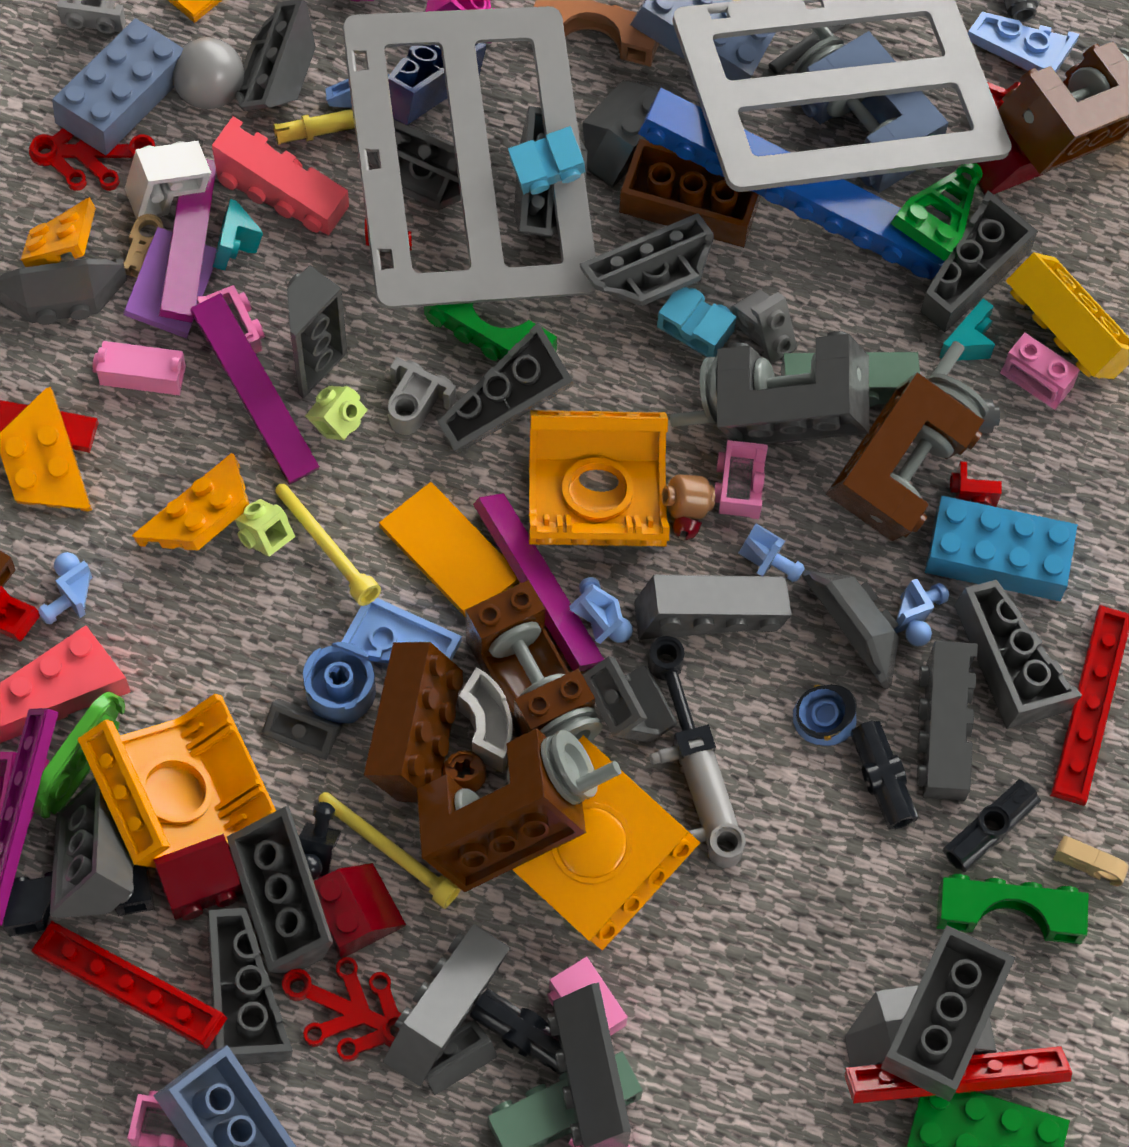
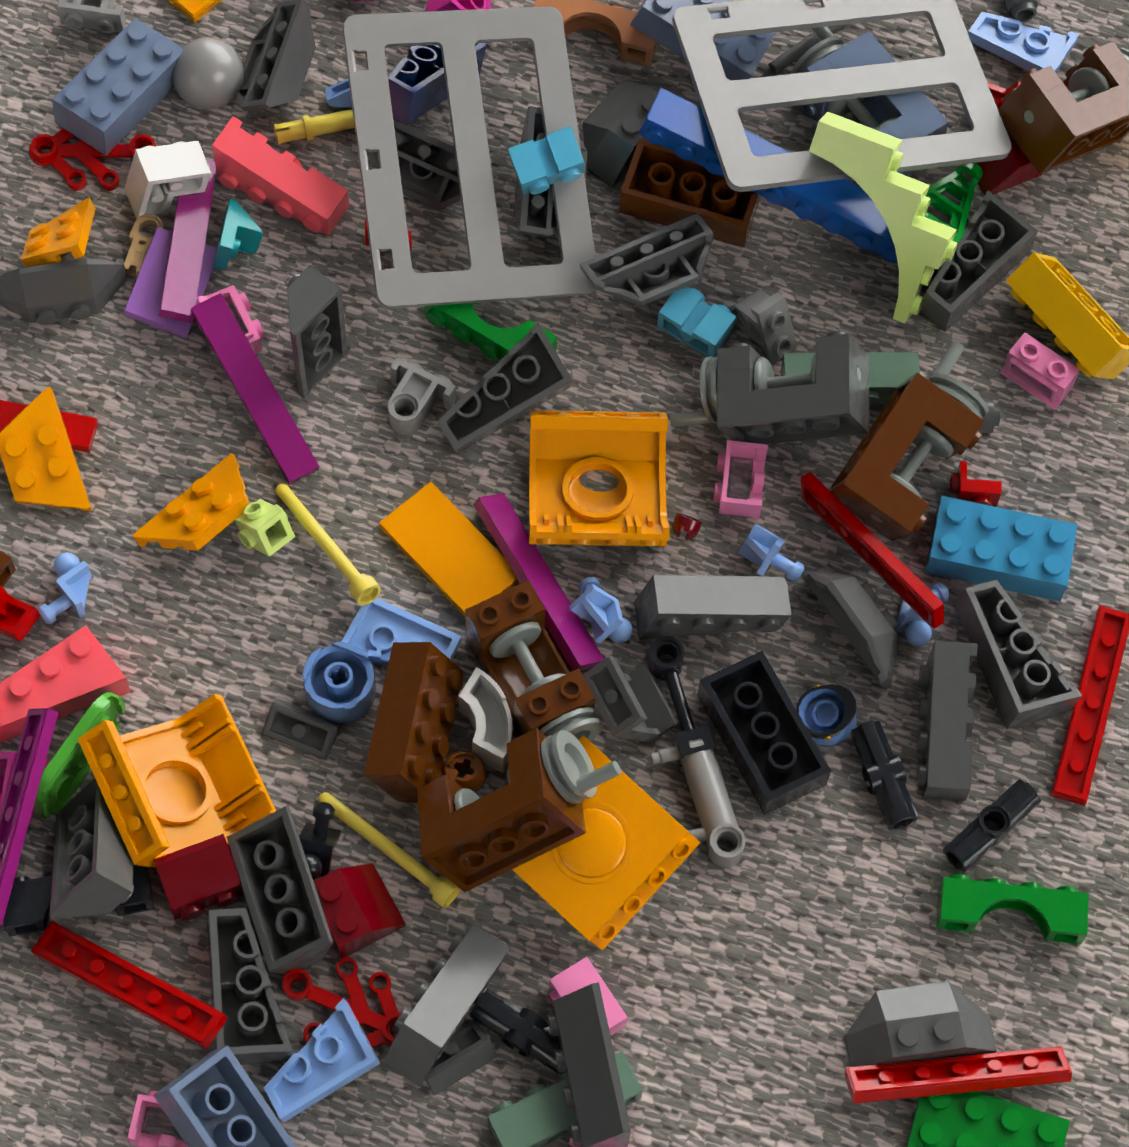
bright pink brick [93,341,186,396] -> none
yellowish green brick [305,386,368,440] -> none
medium nougat head [662,474,716,519] -> none
dark grey brick [881,925,1015,1102] -> none
teal slope [939,298,995,361] -> none
tan piece [1053,836,1129,886] -> none
none -> light blue wing [264,998,381,1122]
none -> black brick [697,651,831,815]
none -> red tile [800,472,944,629]
none -> yellowish green arch [809,112,958,324]

